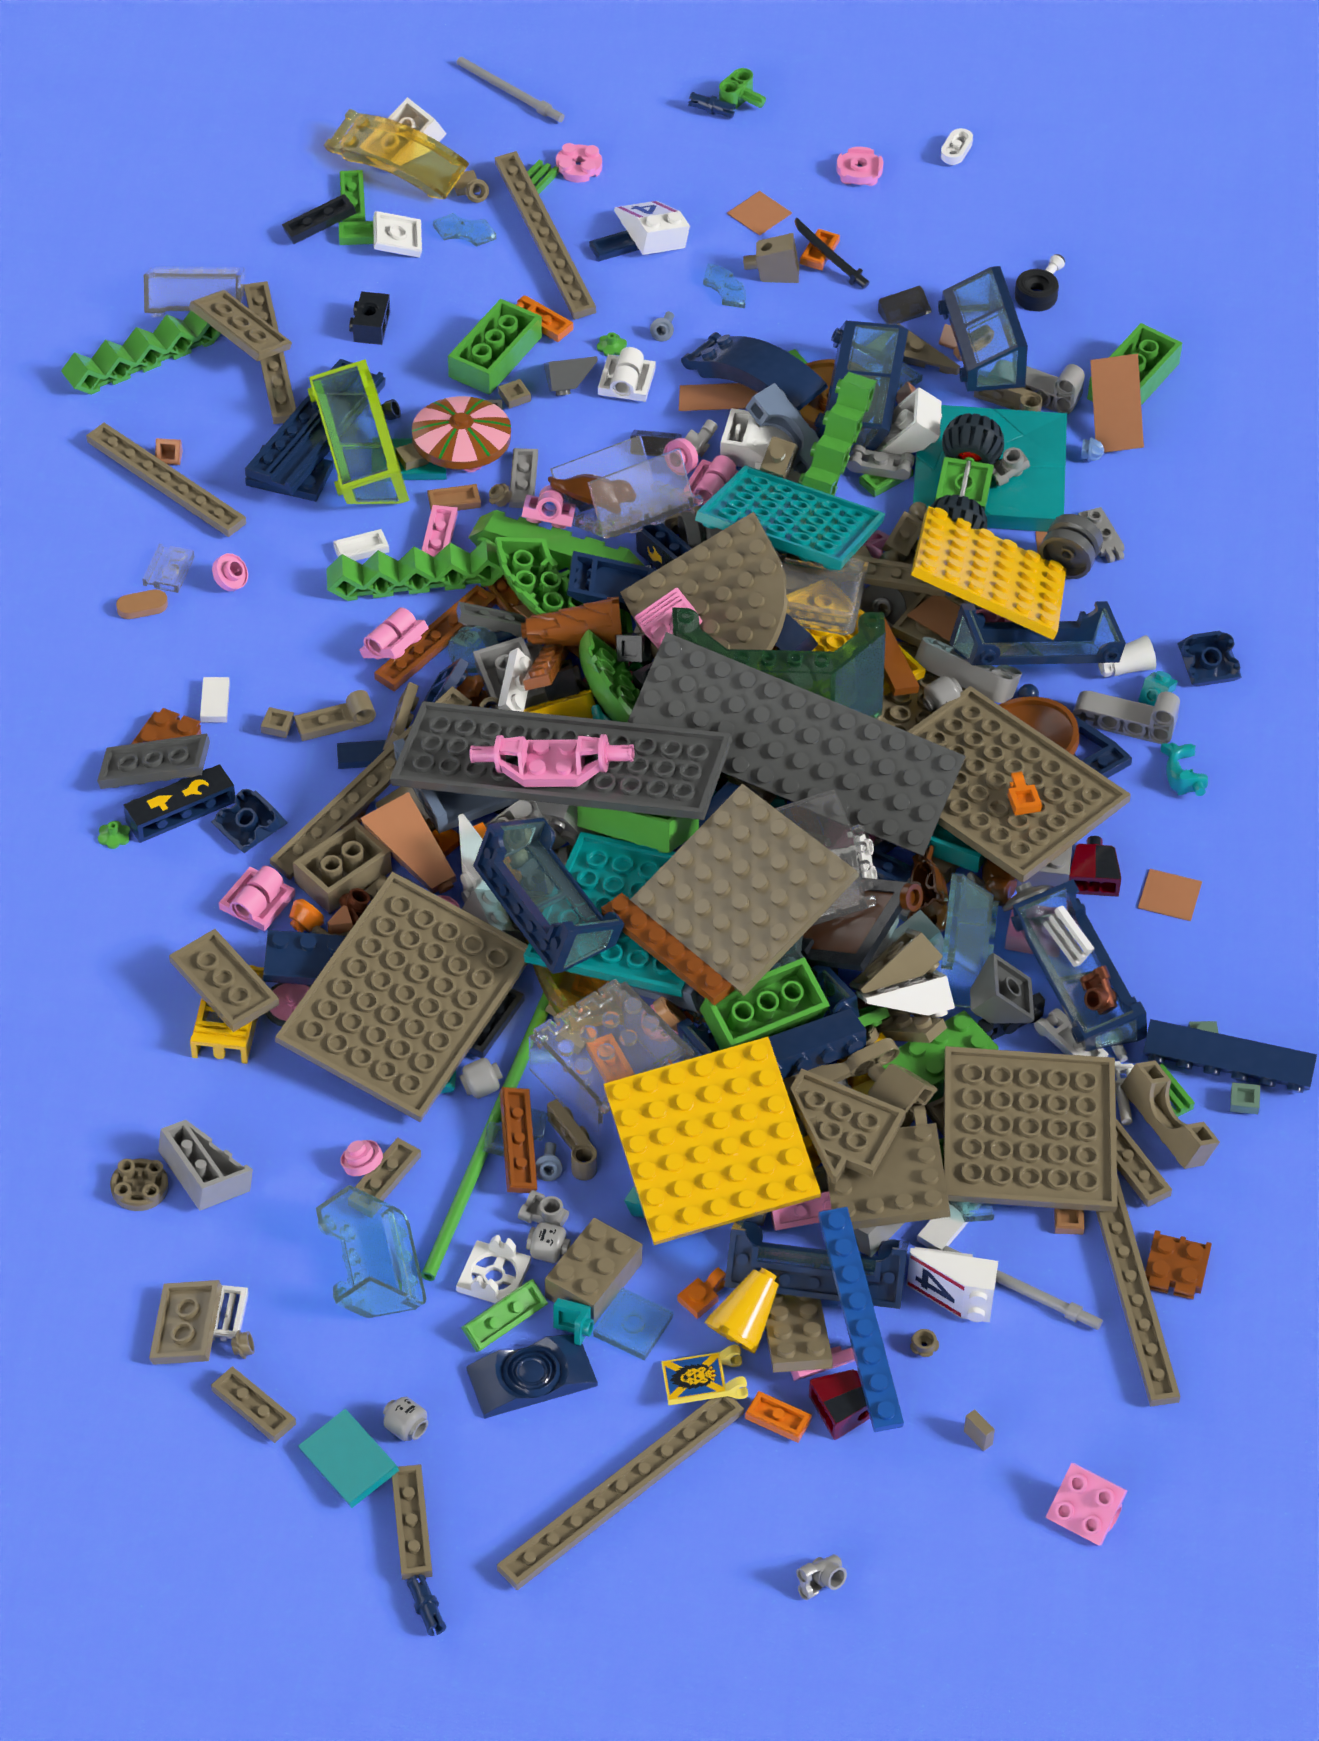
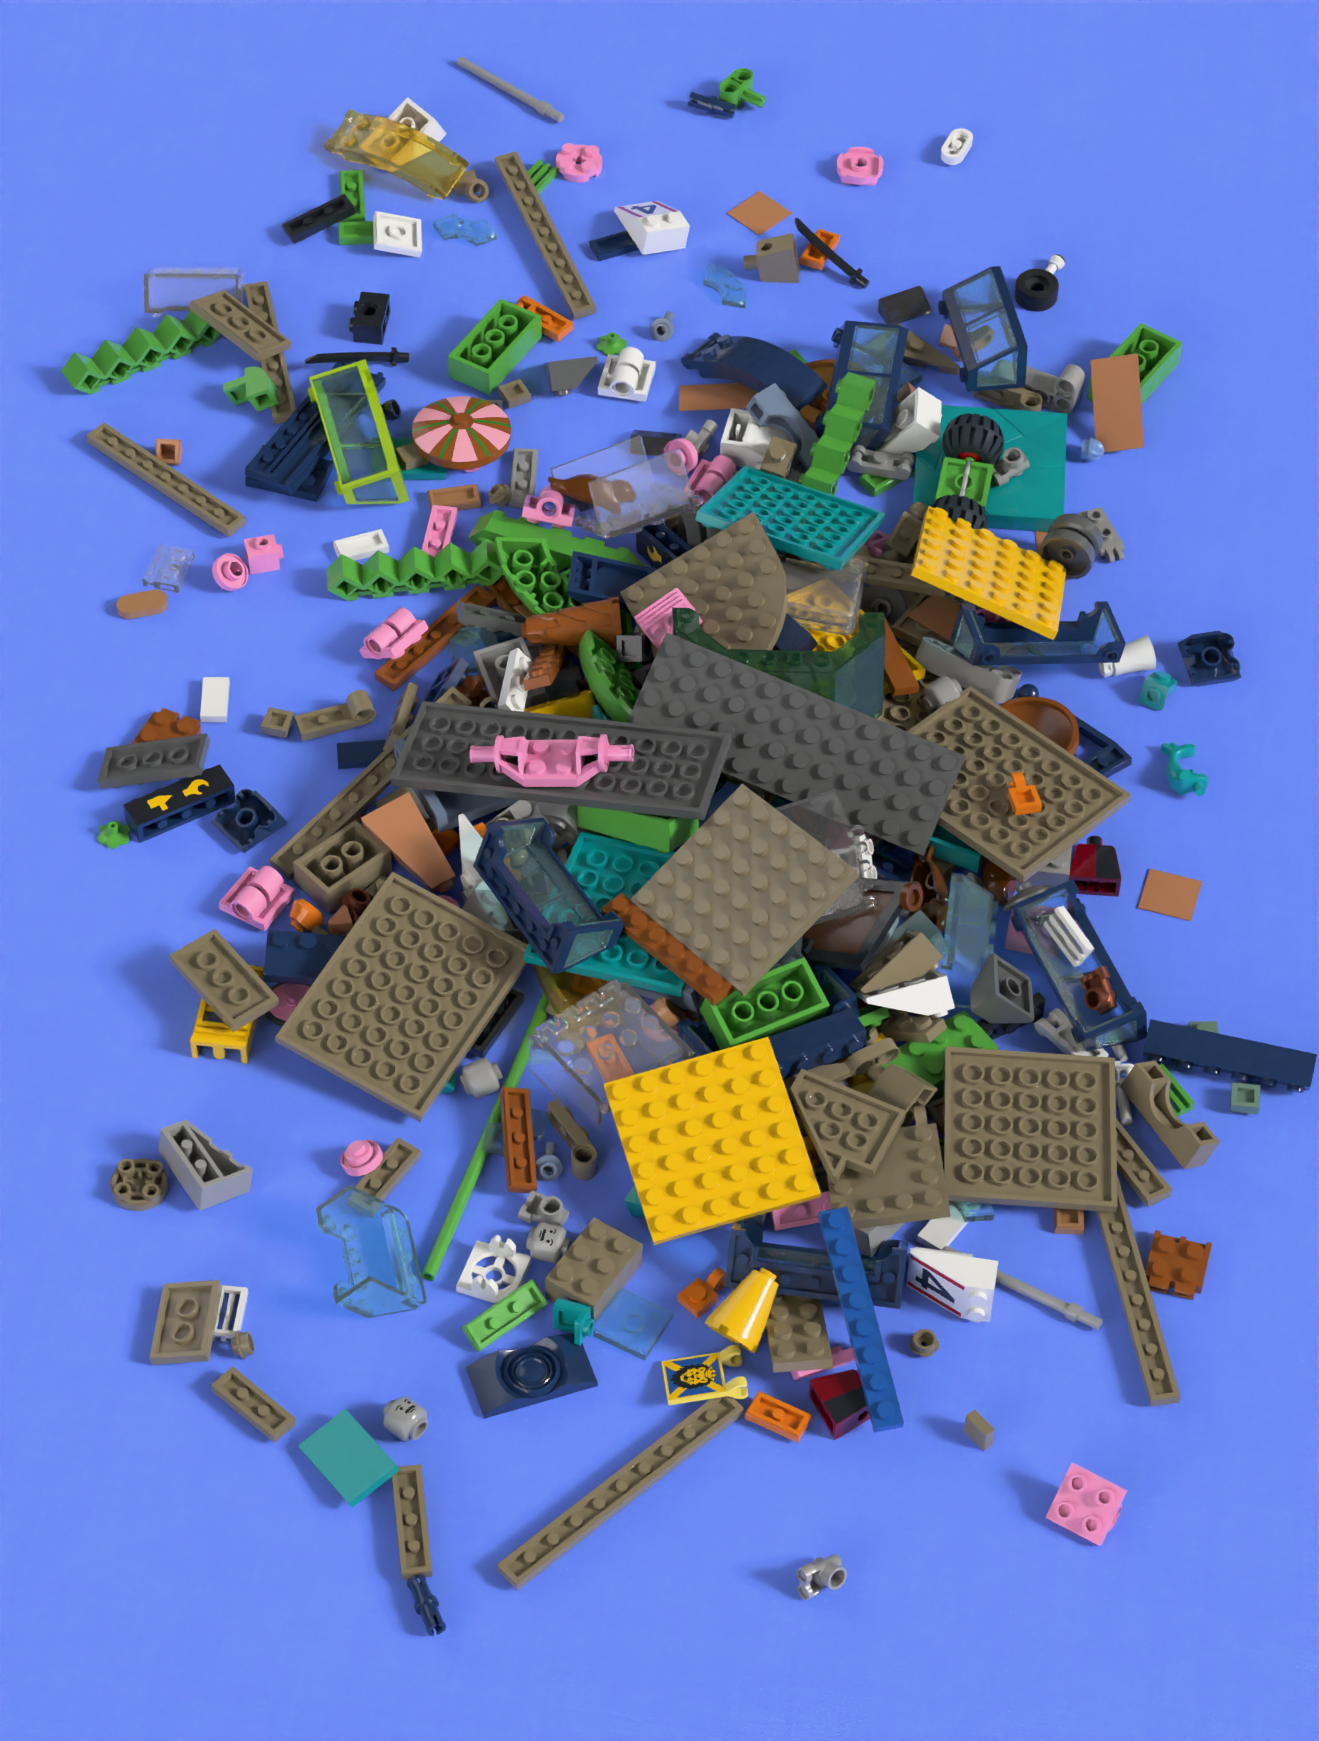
light grey beam [1072,690,1180,744] -> none
none -> bright green brick [223,366,280,412]
none -> bright pink brick [244,534,283,575]
none -> black sword [305,347,409,366]

